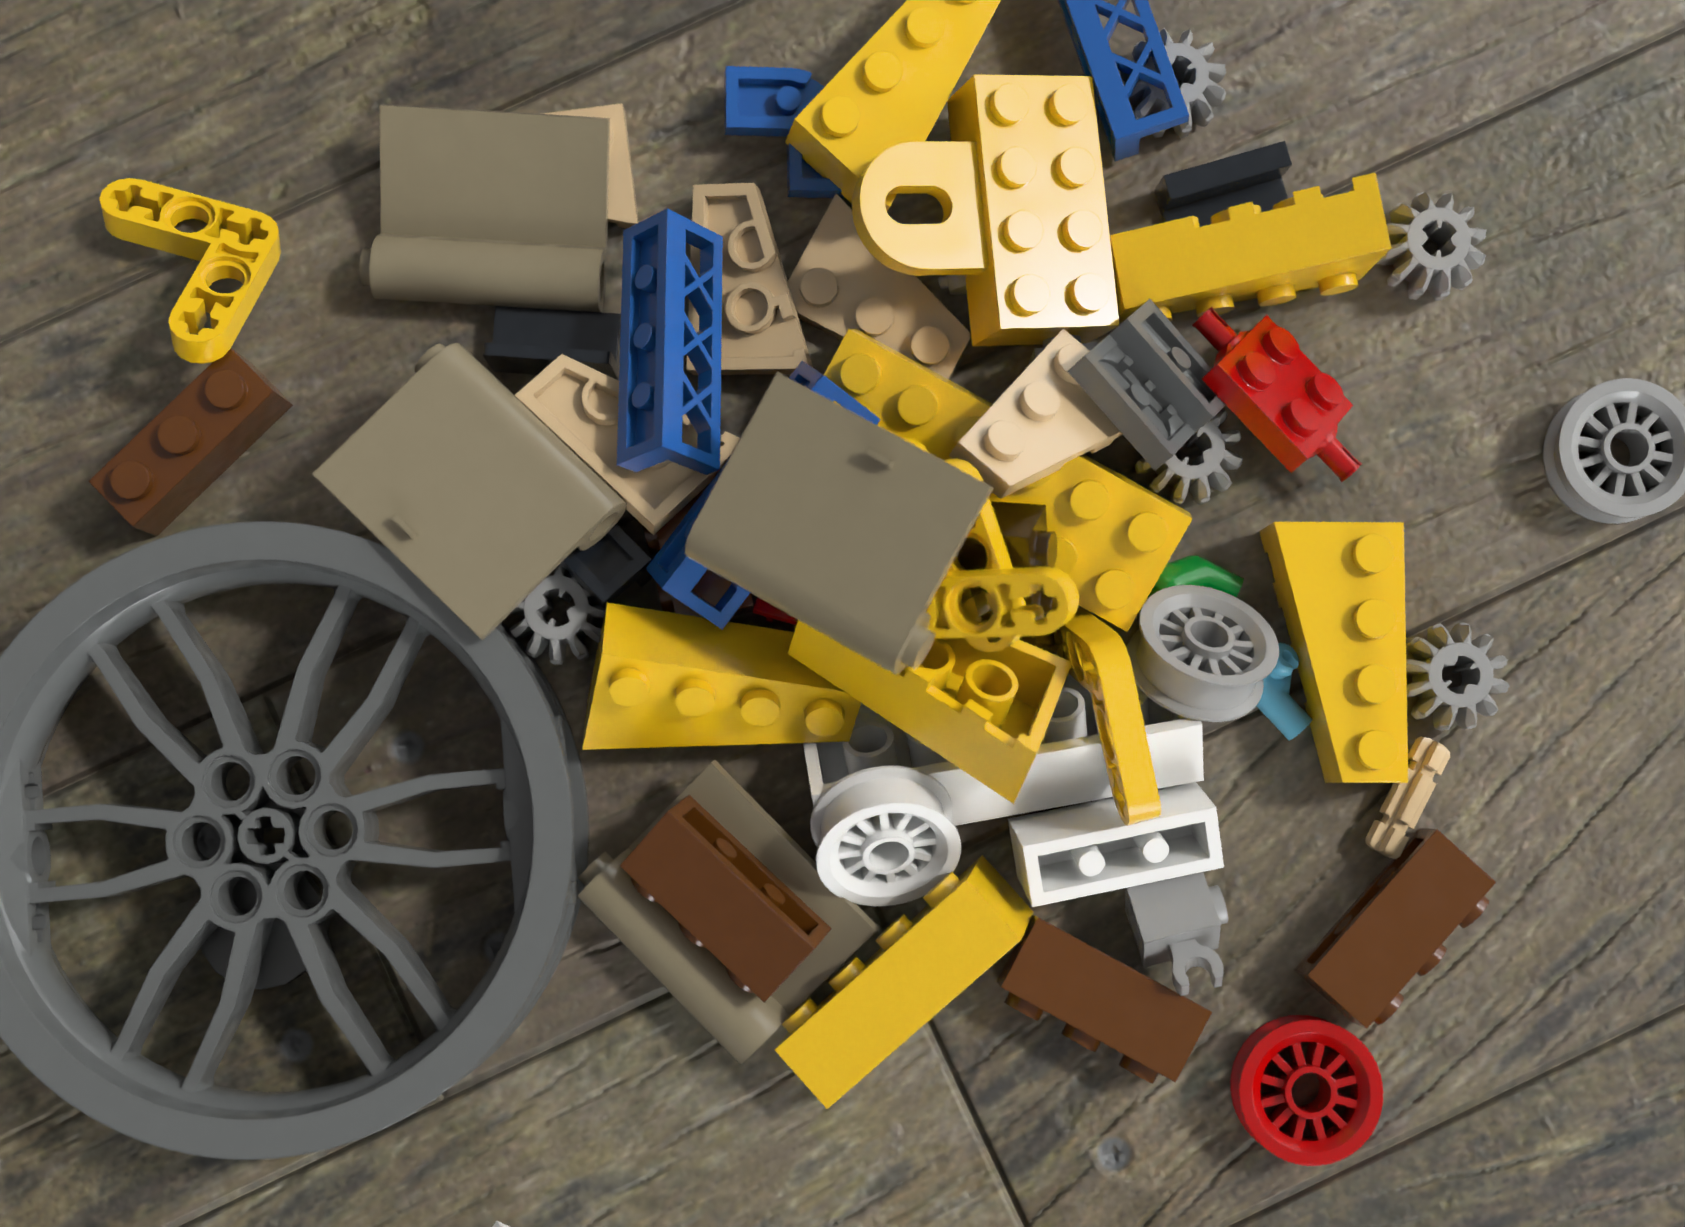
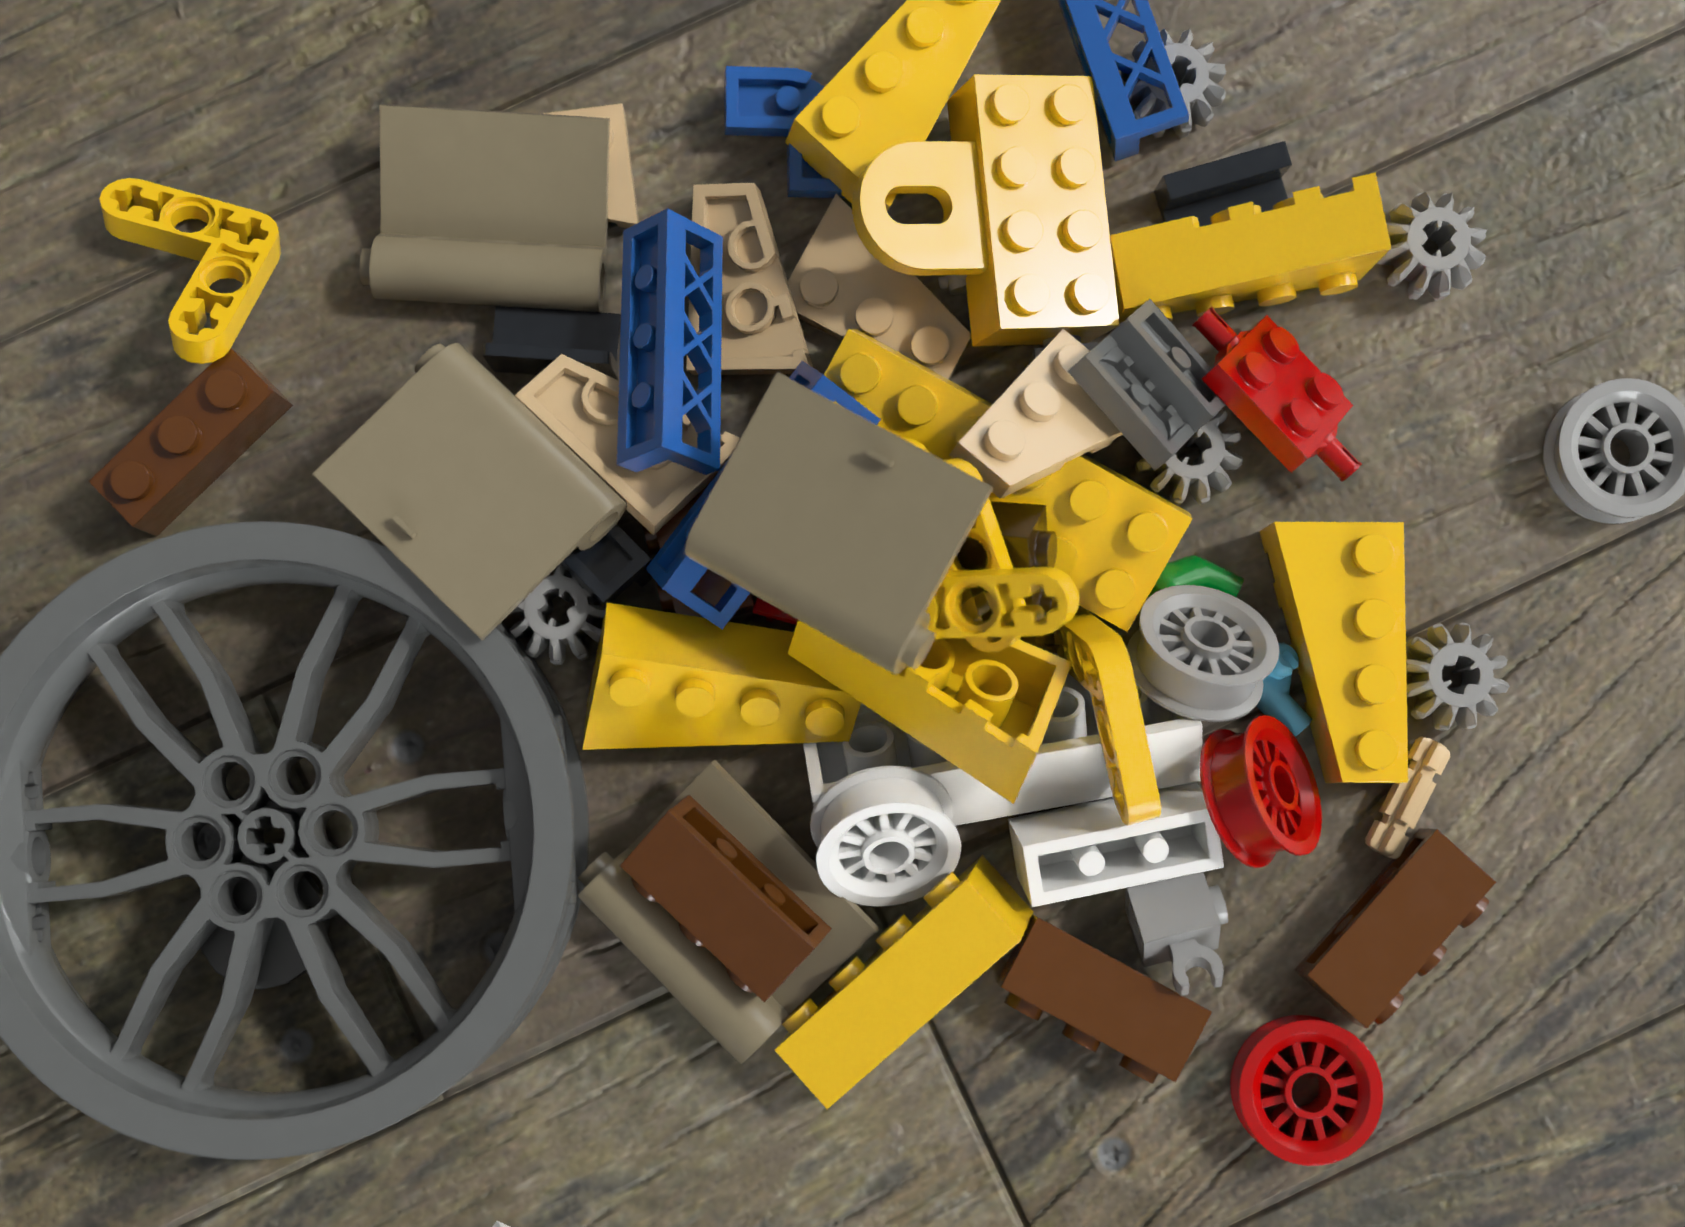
none -> red wheel [1200,715,1322,868]

